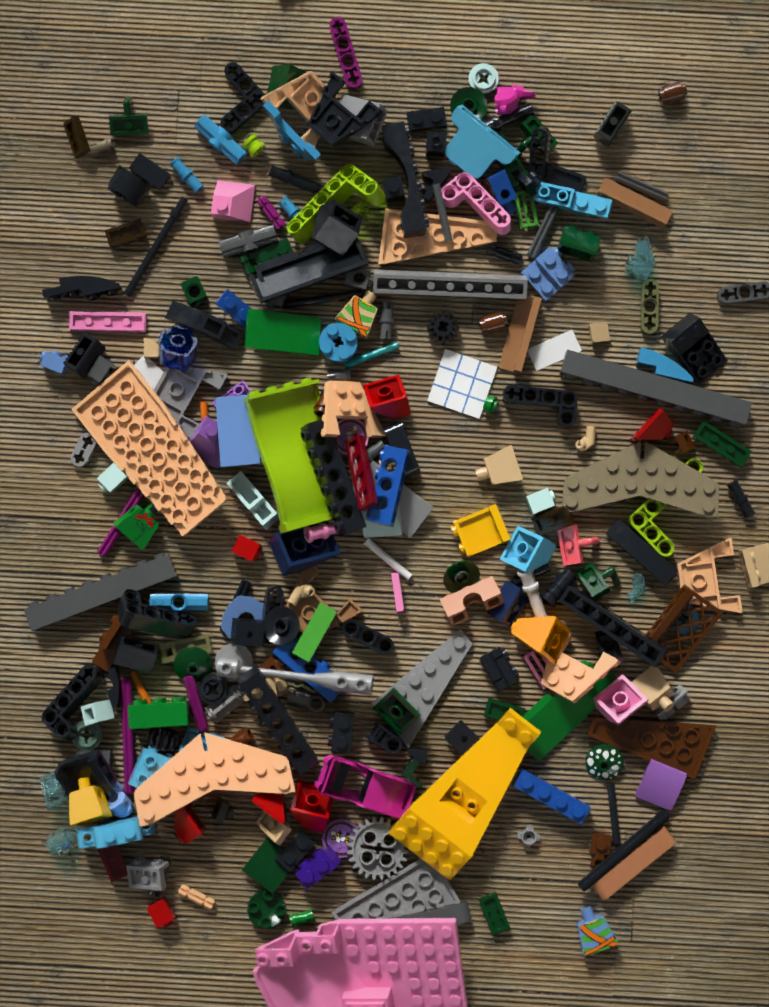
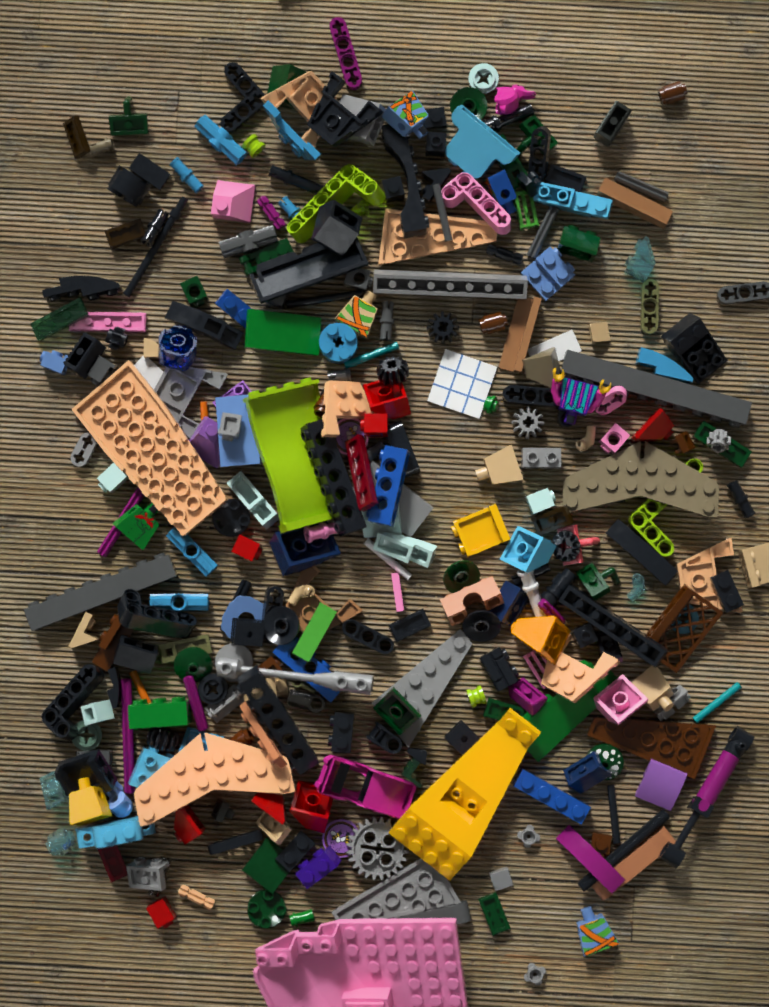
none -> clear green tile [30,298,89,341]
none -> tan slope [68,612,99,648]
none -> black gear [105,326,128,351]
none -> black pin [141,209,169,247]
none -> dark azure piece [166,527,218,577]
none -> black beam [207,829,263,855]
none -> black dish [212,499,250,537]
none -> light grey bracket [218,412,242,441]
none -> nougat plate [239,702,287,769]
none -> red brick [360,414,388,437]
none -> light aqua slope [373,531,437,568]
none -> black gear [376,355,409,387]
none -> torso [381,91,428,139]
none -> black tile [389,609,431,642]
none -> black dish [462,610,501,642]
none -> lime wheel [466,685,487,708]
none -> light grey slope [489,867,513,891]
none -> magenta slope [508,678,548,716]
none -> light grey gear [511,406,544,439]
none -> light grey brick [521,448,561,469]
none -> dark tan slope [522,347,560,388]
none -> light grey plate [524,963,546,985]
none -> magenta axle [538,599,566,624]
none -> torso [551,368,612,425]
none -> black gear [552,531,580,562]
none -> magenta slope [556,825,625,894]
none -> dark blue panel [563,751,611,793]
none -> black brick [571,623,598,648]
none -> bright pink beam [595,386,627,415]
none -> bright pink brick [599,423,630,454]
none -> piece [659,726,755,869]
none -> teal bar [693,682,742,724]
none -> light grey gear [707,429,731,453]
none -> black plate [710,570,744,613]

